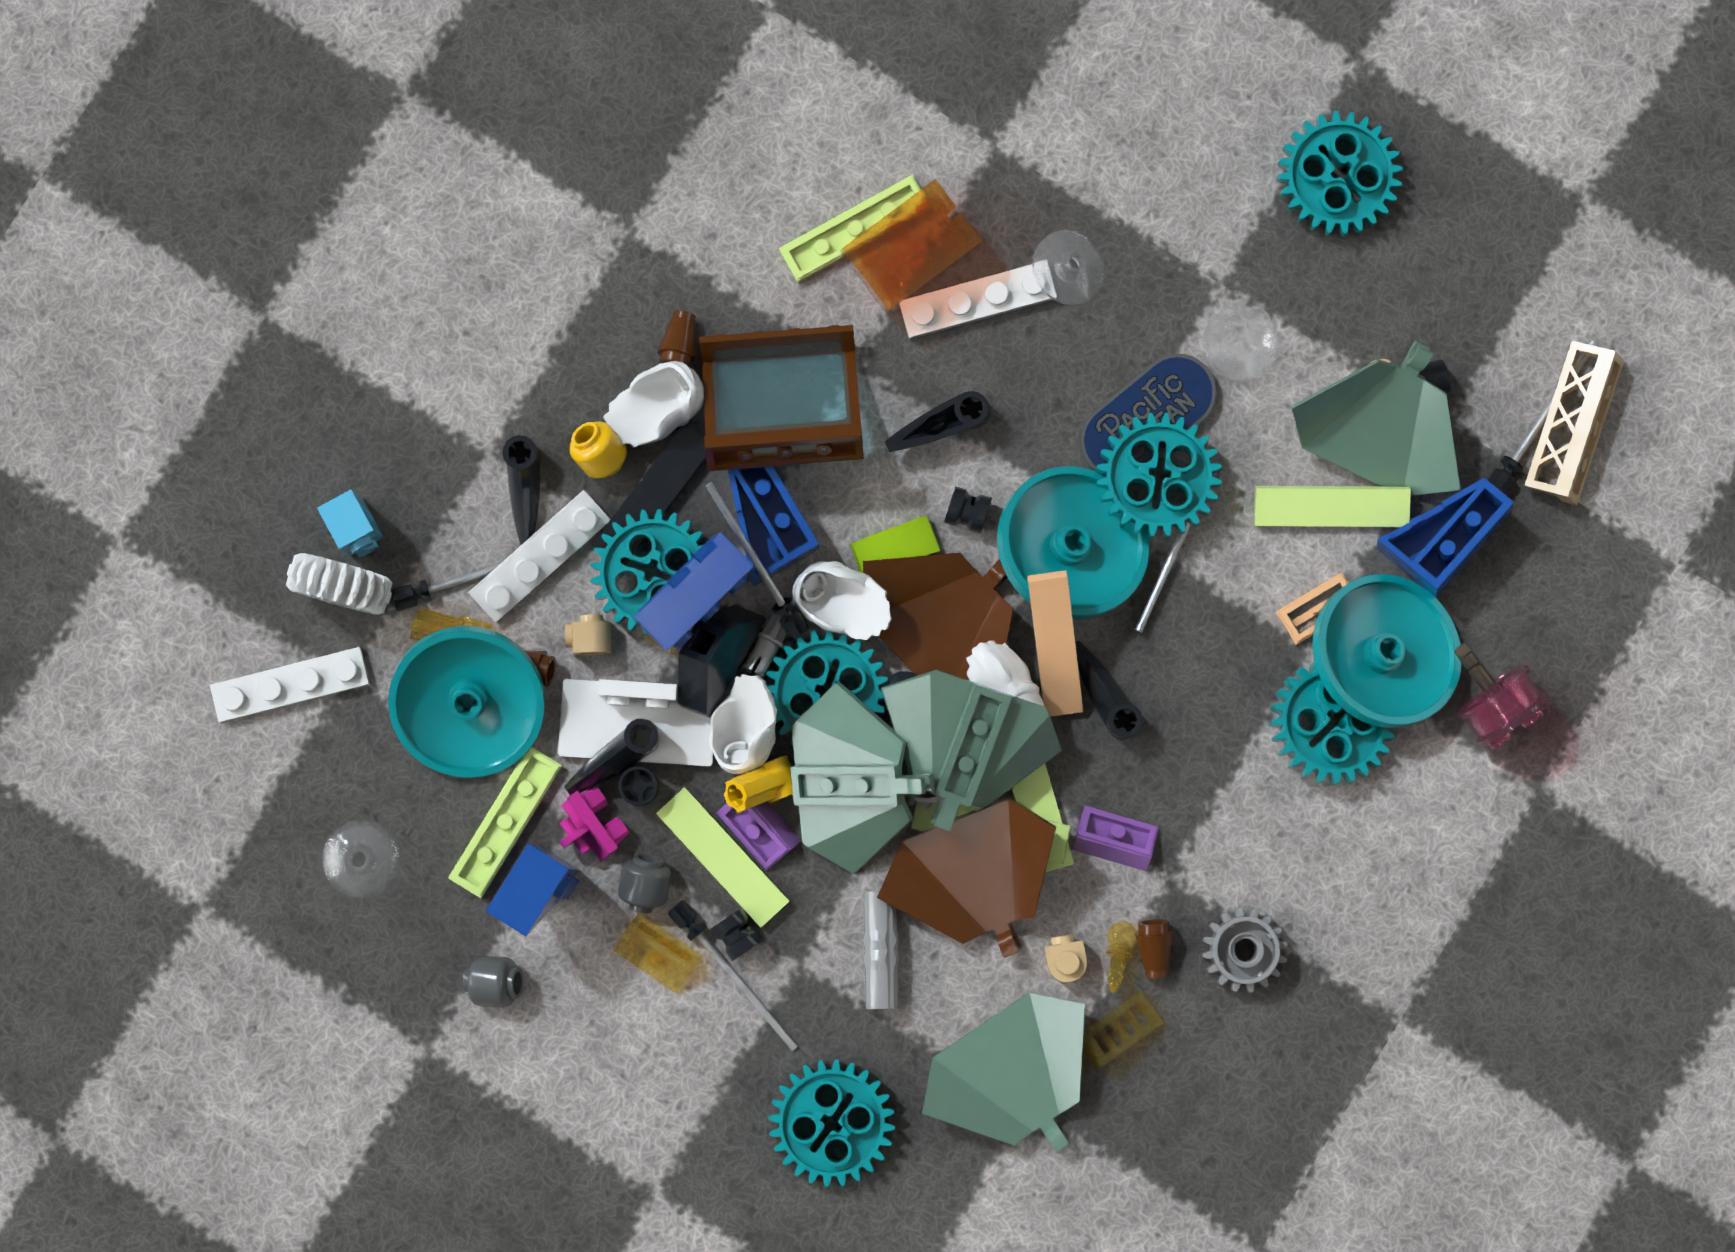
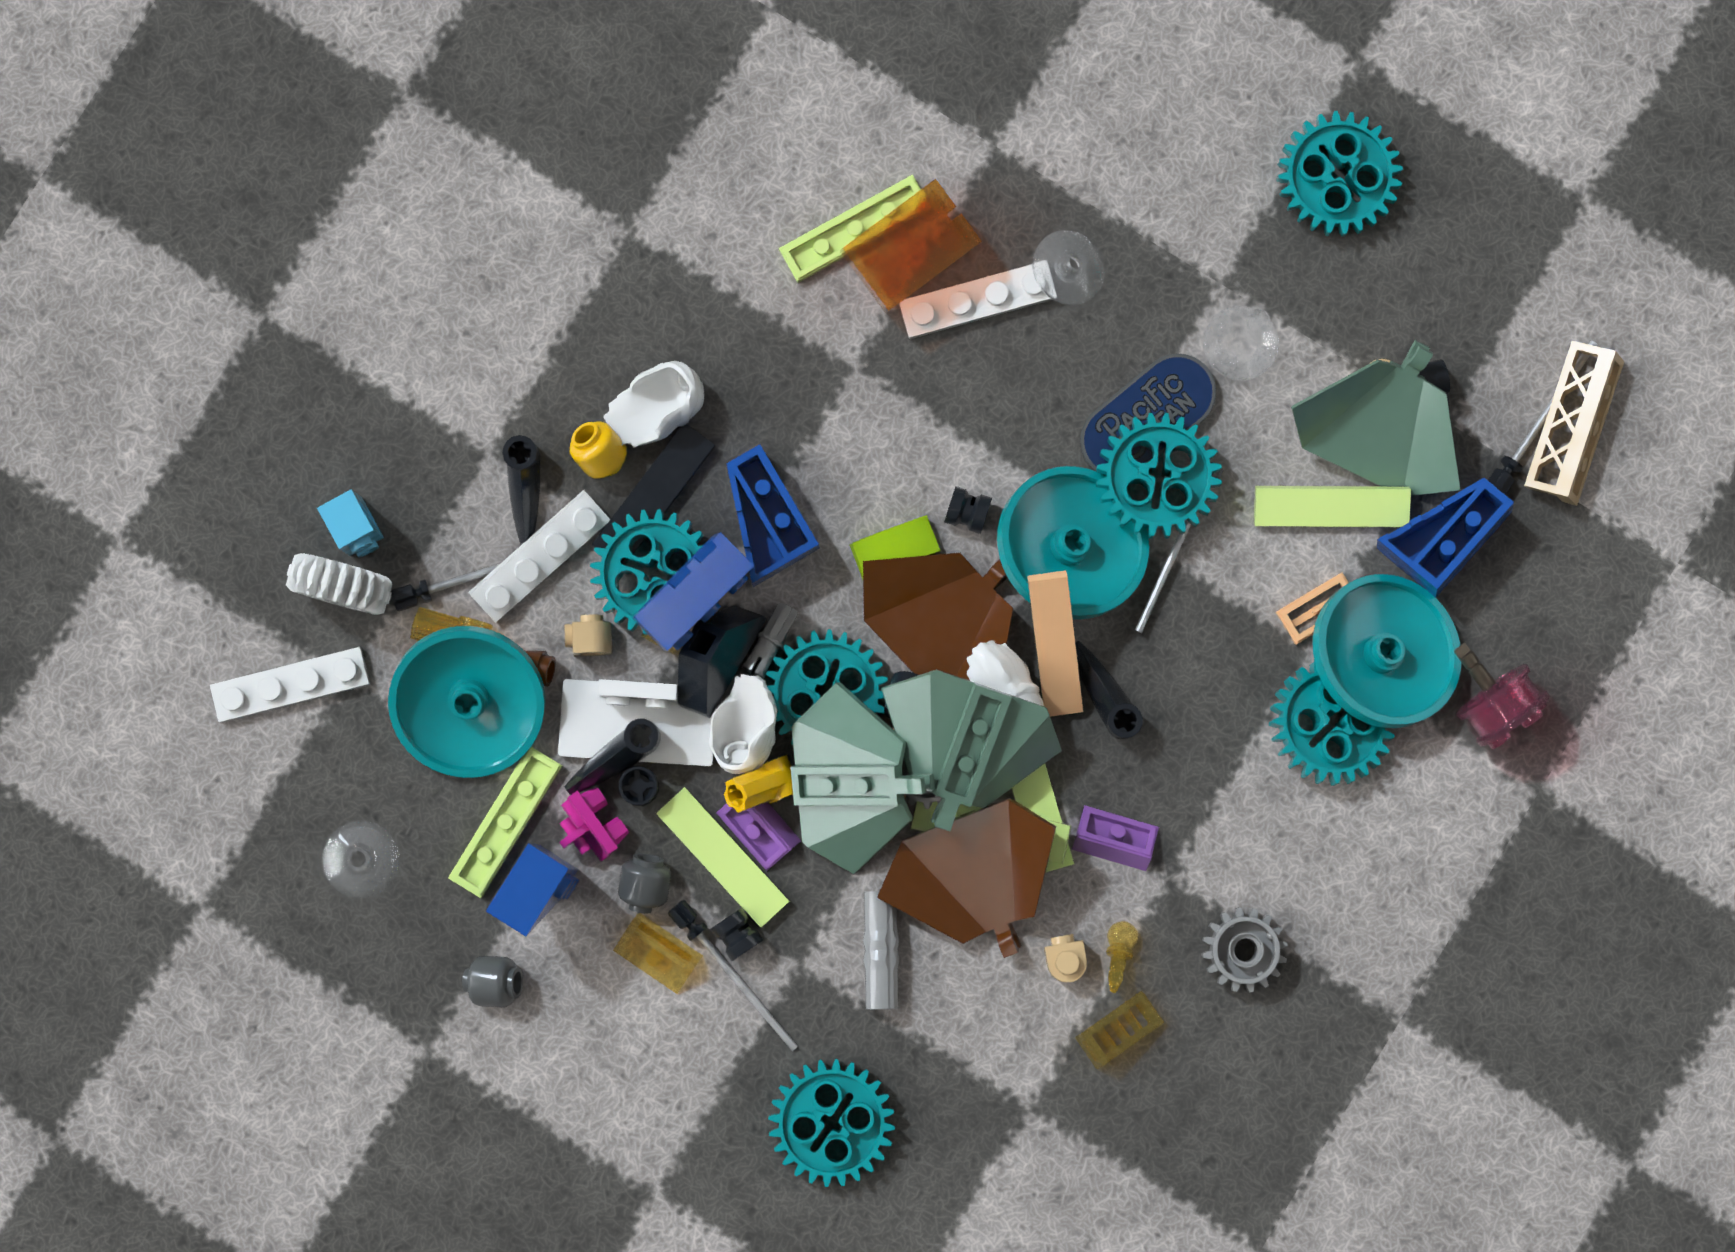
reddish brown cone [657,310,696,367] -> none
panel [699,325,864,471] -> none
piece [706,482,809,639] -> none
white hair [792,561,892,640] -> none
black piece [885,391,991,452] -> none
sand green panel [922,992,1085,1152] -> none
reddish brown cone [1135,919,1173,978] -> none

